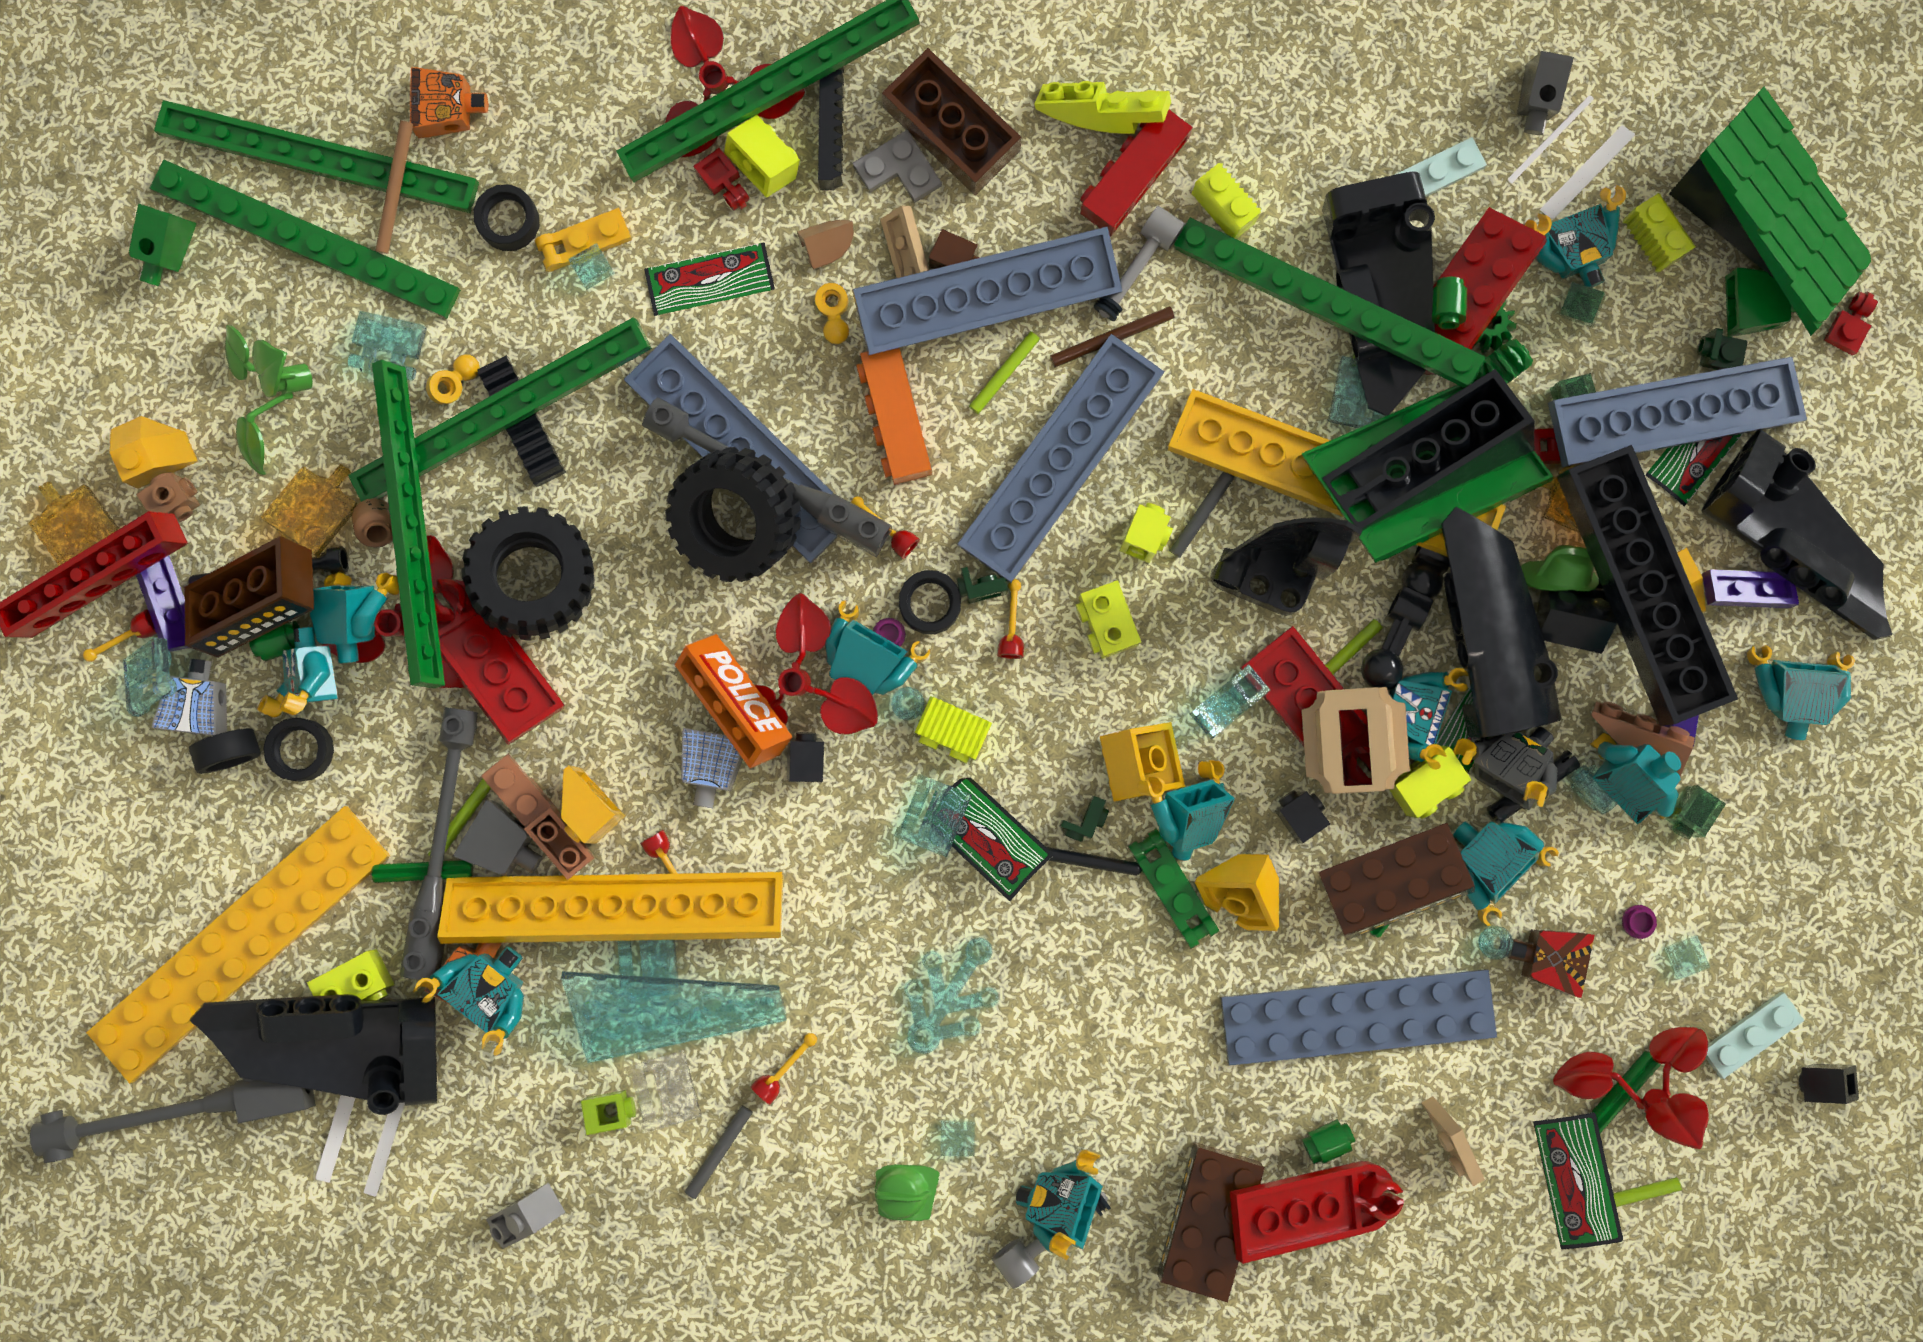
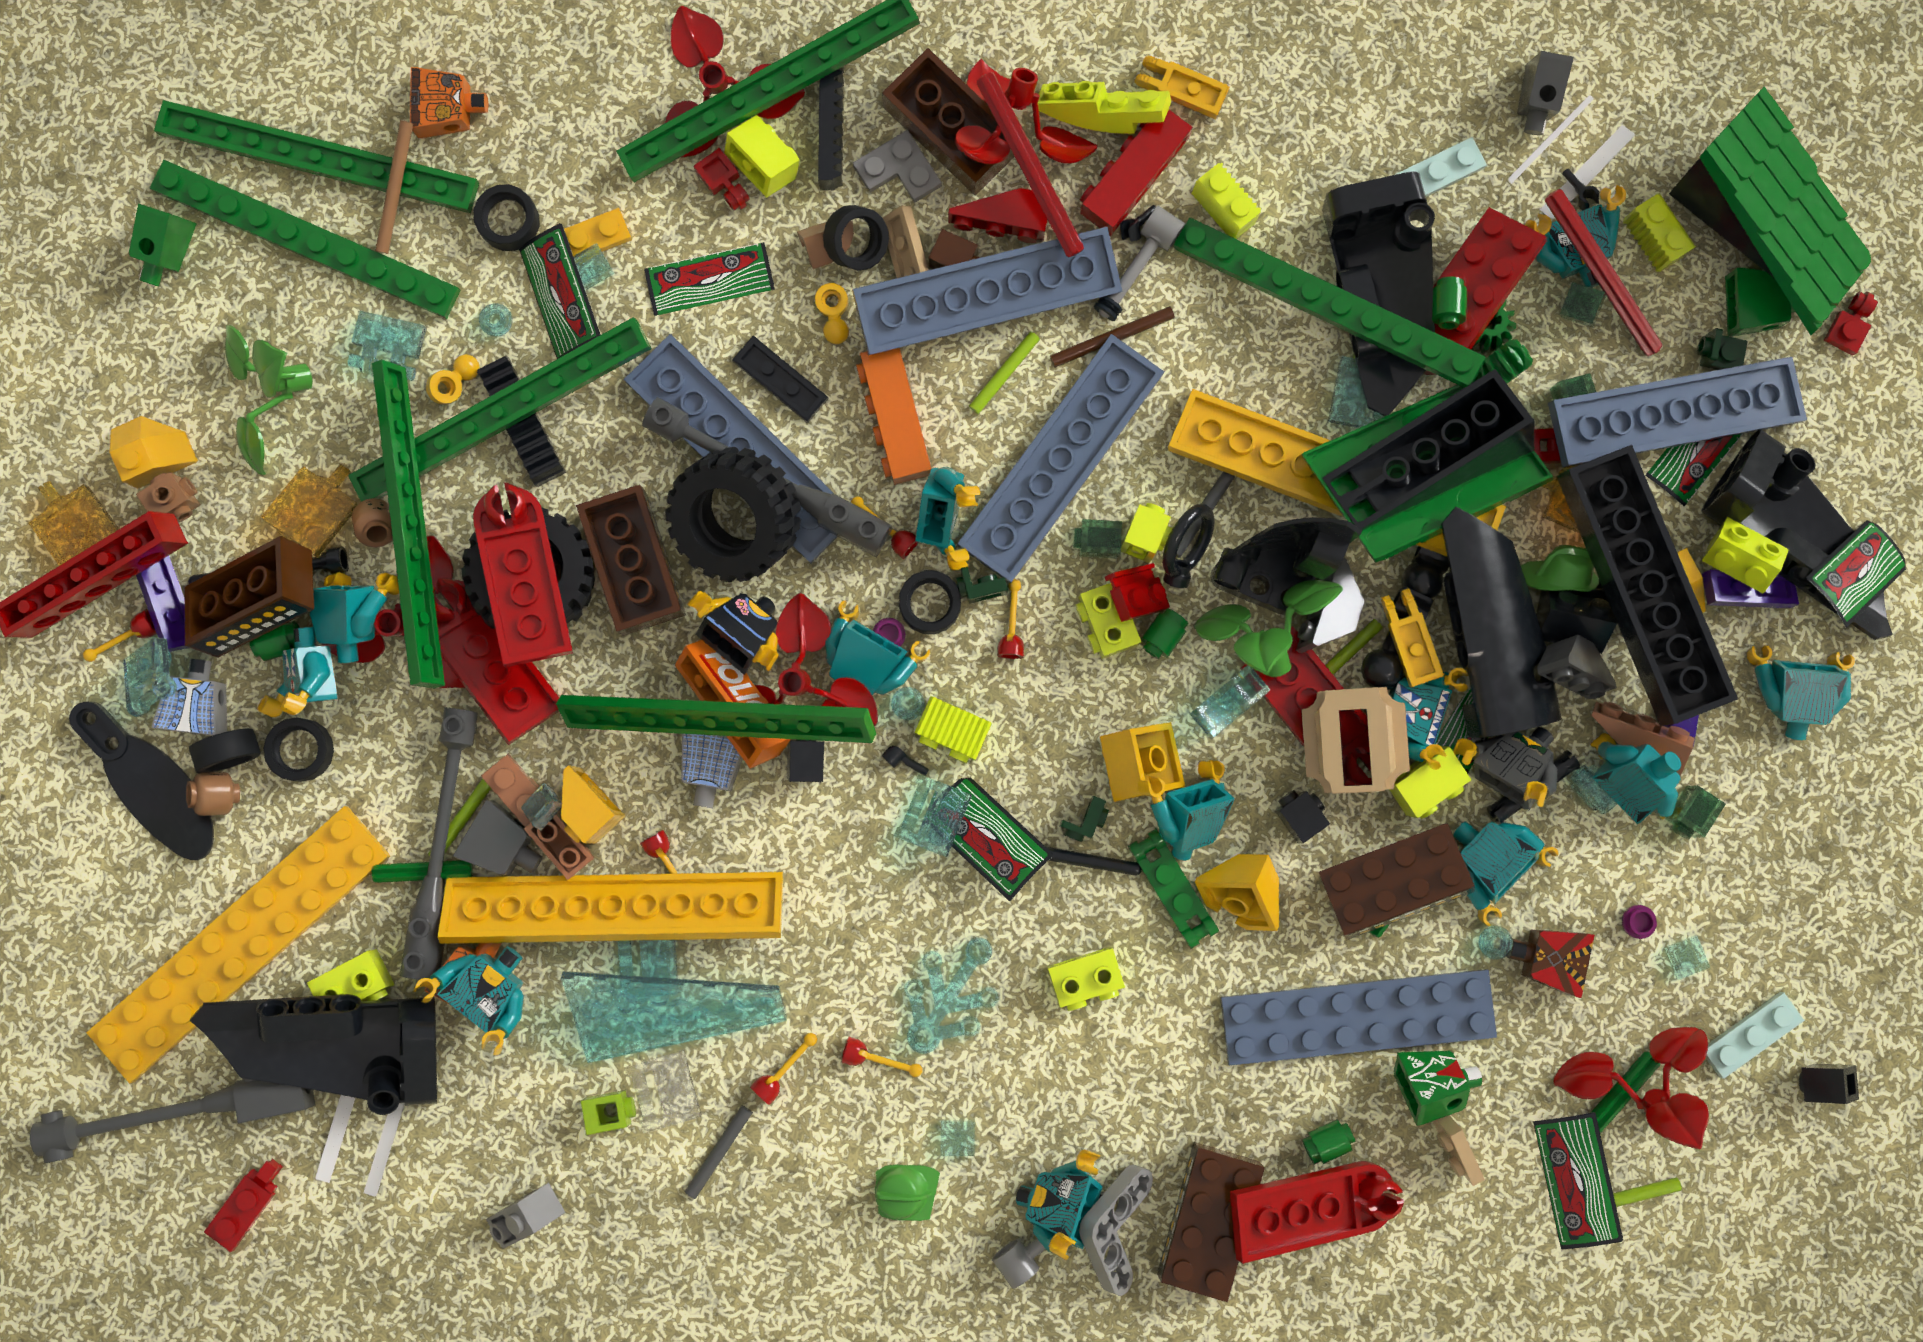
none -> black plant [69,702,214,861]
none -> medium nougat head [186,772,240,816]
none -> red hinge [204,1158,283,1252]
none -> red plate [473,483,573,668]
none -> clear light blue plate [479,303,513,337]
none -> sticker [519,223,601,359]
none -> clear light blue tile [521,783,562,830]
none -> green plate [556,695,876,743]
none -> reddish brown brick [576,484,686,636]
none -> torso [687,591,779,675]
none -> black tile [732,336,829,423]
none -> black tyre [823,205,889,271]
none -> hinge [841,1036,922,1077]
none -> black hand [882,745,929,776]
none -> teal torso [915,467,980,570]
none -> red slope [948,188,1048,243]
none -> red plant [955,59,1098,164]
none -> red axle [977,72,1084,258]
none -> neon yellow brick [1047,947,1125,1011]
none -> clear green brick [1073,519,1122,559]
none -> light grey beam [1079,1164,1153,1296]
none -> red plate [1104,563,1170,622]
none -> black hand [1120,205,1156,242]
none -> yellow hinge [1134,55,1230,119]
none -> green brick [1141,608,1189,659]
none -> black piece [1162,504,1215,588]
none -> bright green plant [1193,580,1343,677]
none -> slope [1296,558,1365,653]
none -> yellow hinge [1381,588,1444,687]
none -> green torso [1394,1051,1482,1126]
none -> dark grey slope [1537,635,1617,699]
none -> red axle [1545,189,1662,356]
none -> black hand [1562,168,1599,211]
none -> neon yellow brick [1702,517,1789,593]
none -> sticker [1807,520,1906,627]

